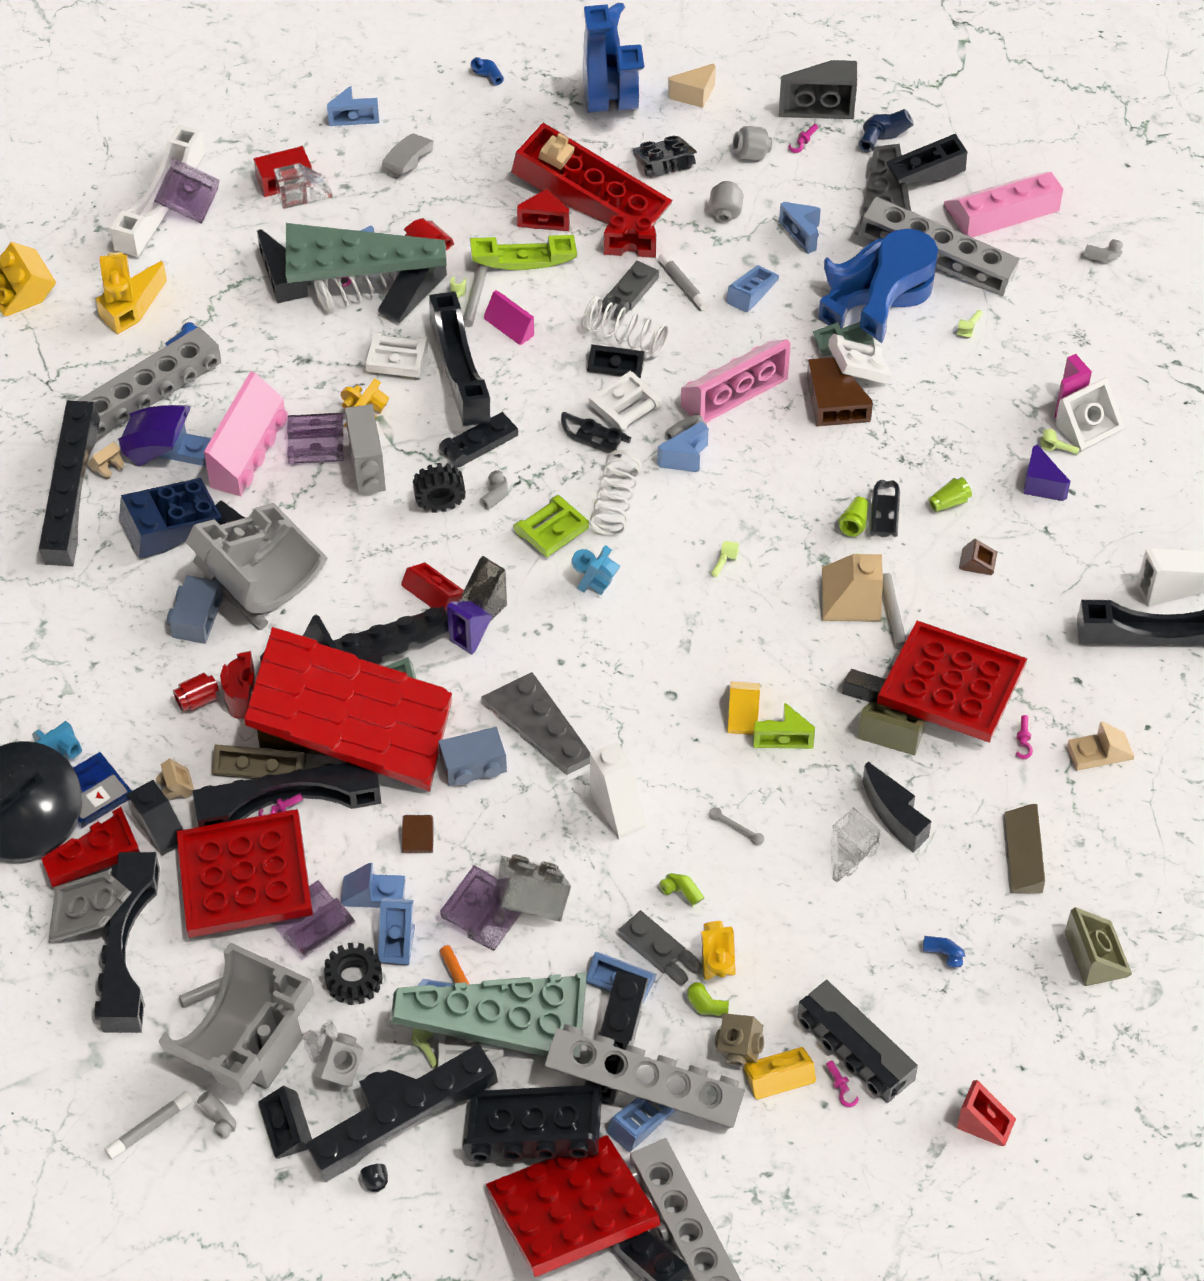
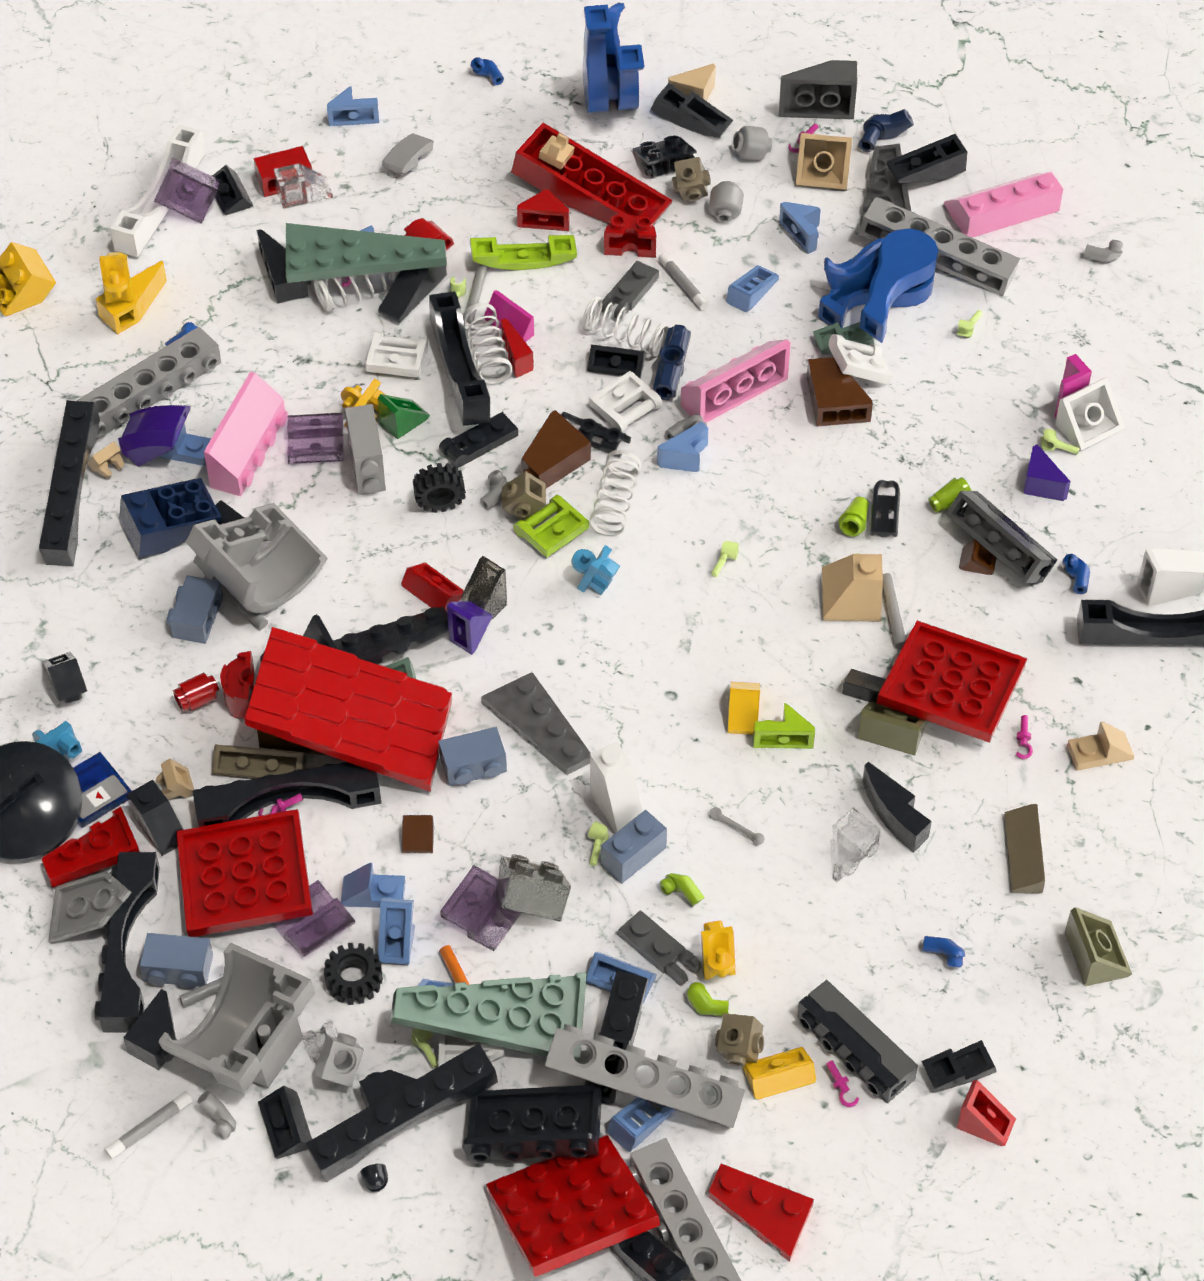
none -> black slope [42,652,87,703]
none -> black slope [123,989,177,1070]
none -> sand blue brick [140,933,213,988]
none -> black slope [207,164,253,215]
none -> green slope [378,394,430,439]
none -> white piece [462,303,512,384]
none -> red slope [501,318,534,377]
none -> dark tan brick [502,471,546,520]
none -> reddish brown slope [521,410,591,489]
none -> yellowish green hand [588,821,609,866]
none -> sand blue brick [601,809,667,884]
none -> black slope [650,83,733,138]
none -> dark blue piece [652,324,691,401]
none -> dark tan brick [672,157,711,201]
none -> red wing [708,1163,814,1262]
none -> tan slope [796,133,852,190]
none -> black slope [921,1040,997,1091]
none -> dark grey piece [946,491,1058,583]
none -> blue arm [1062,554,1090,595]

